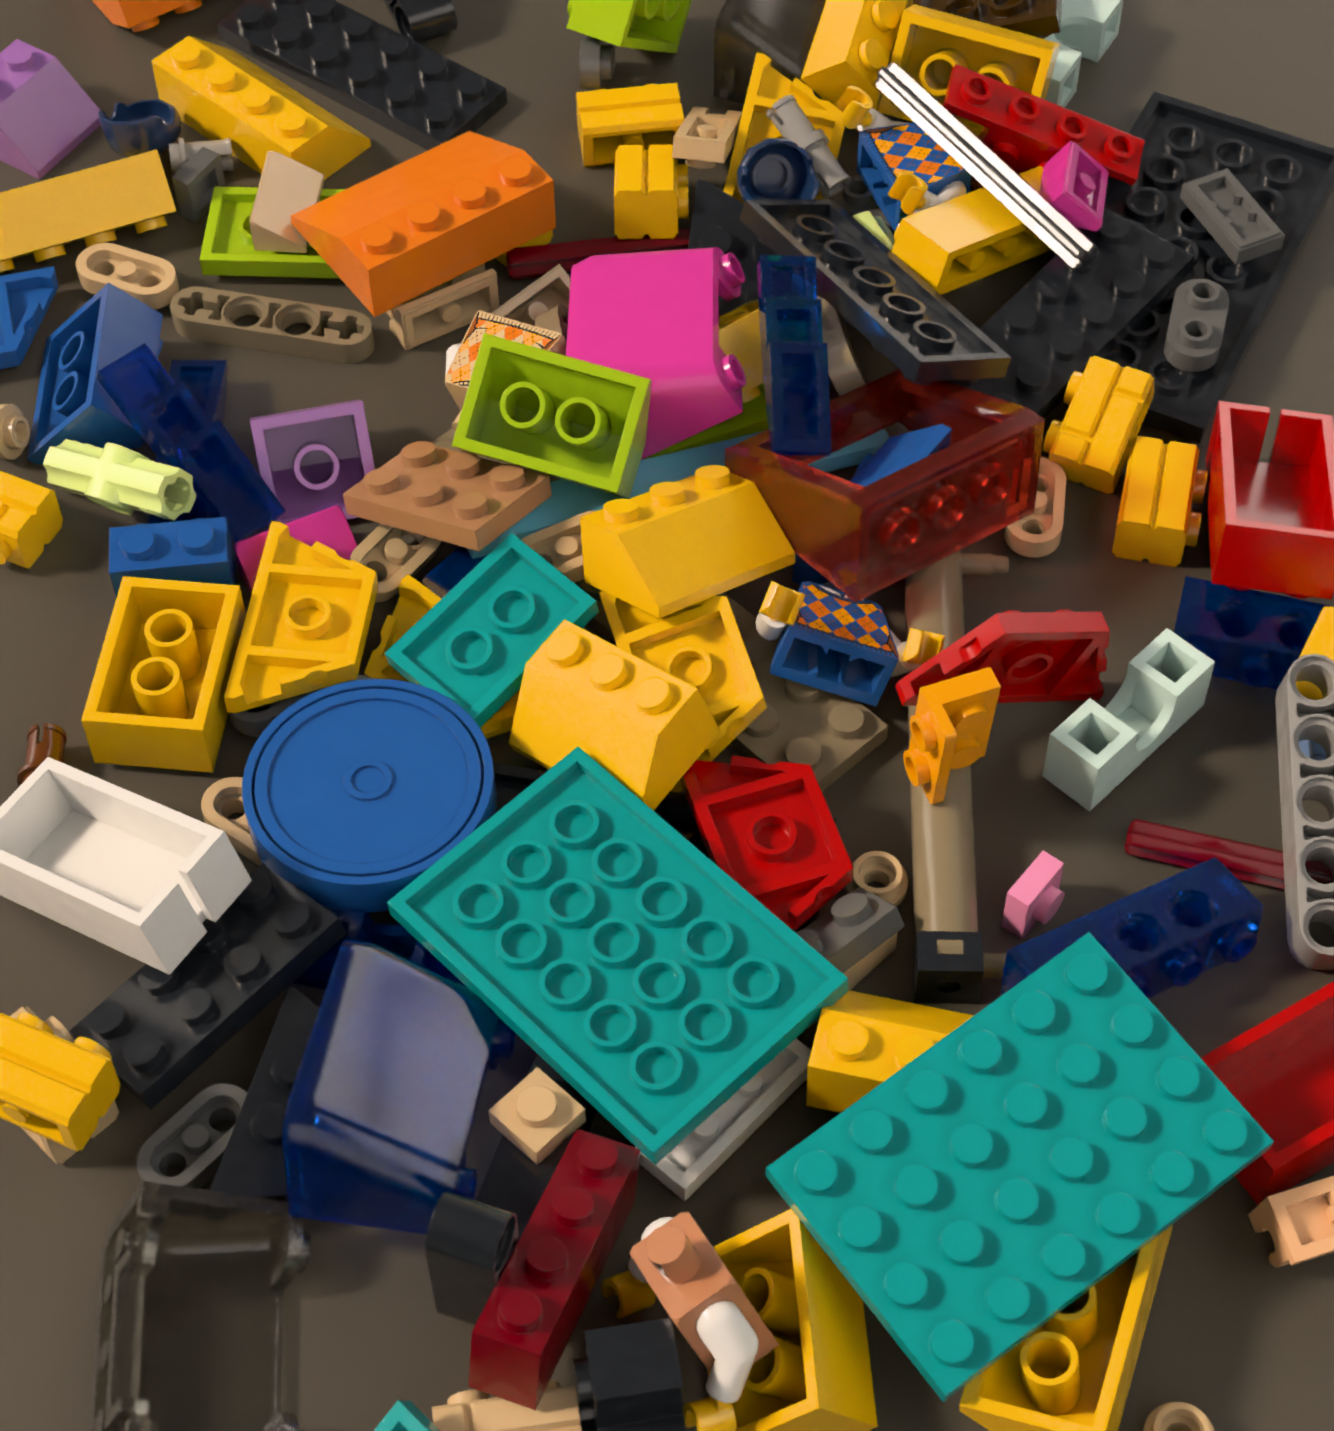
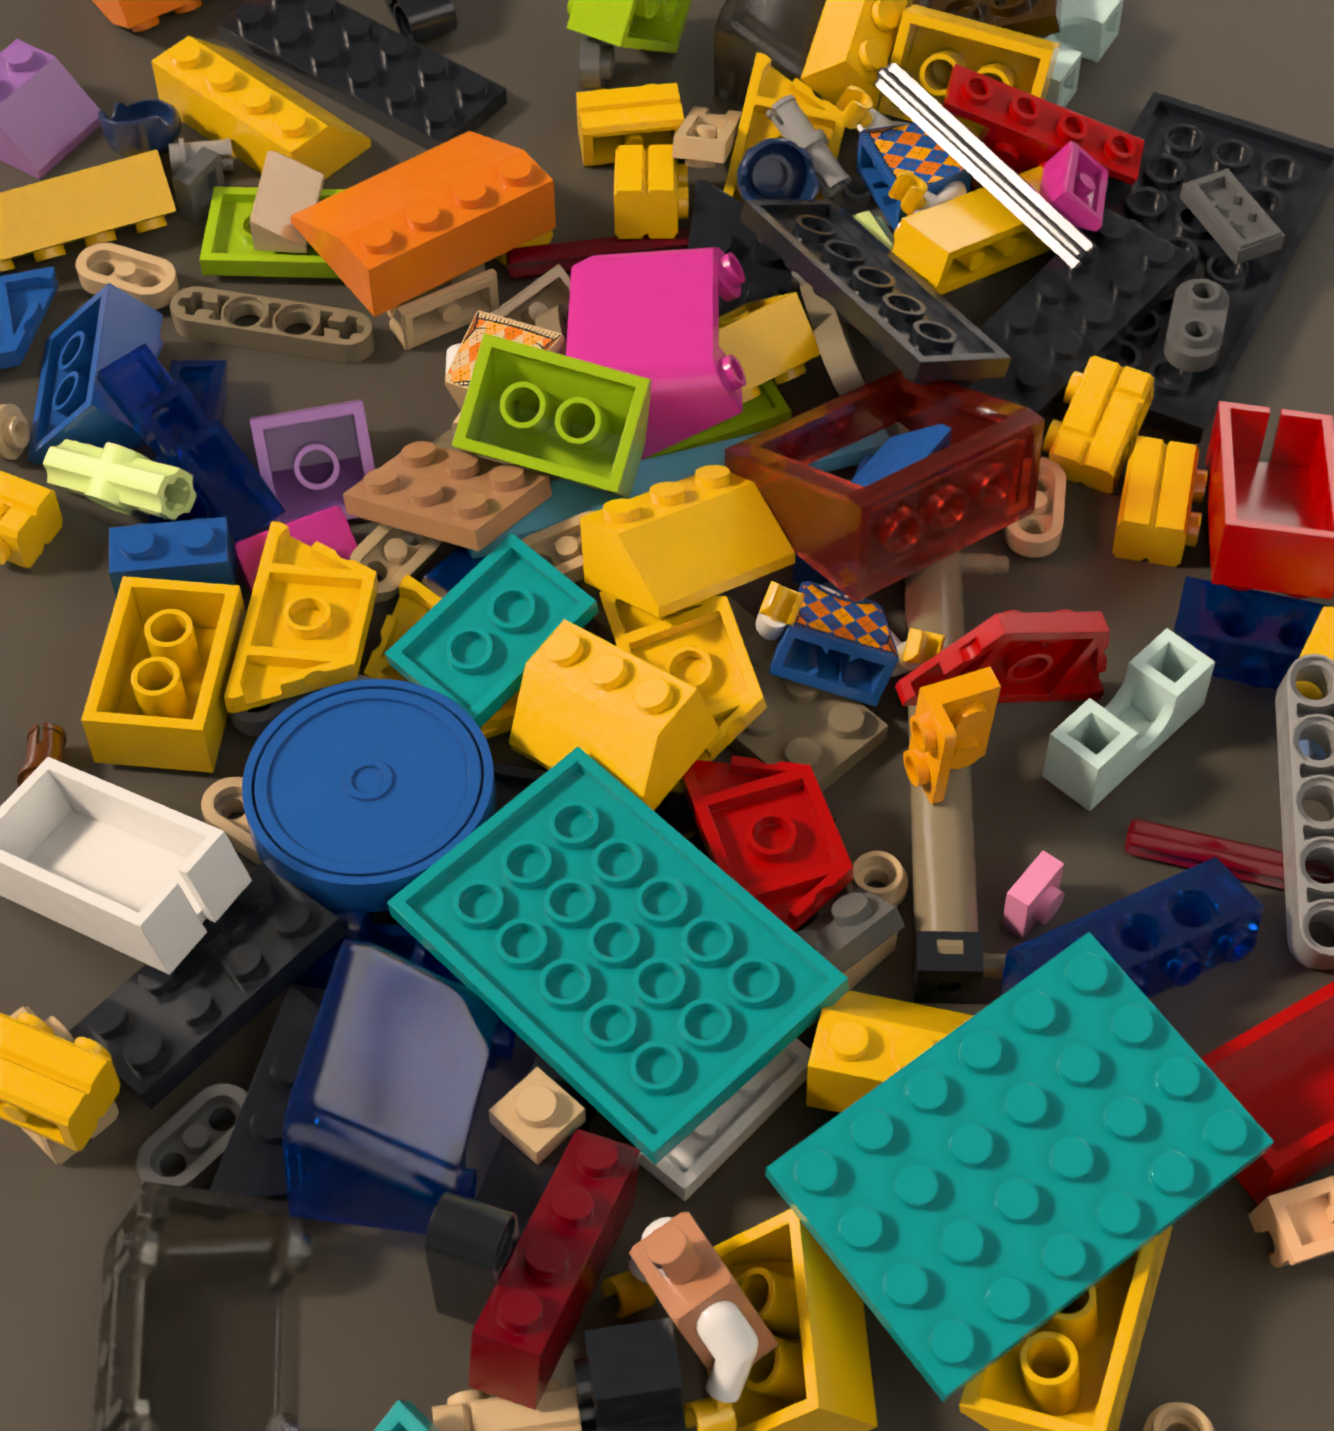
clear blue slope [757,255,832,456] -> none

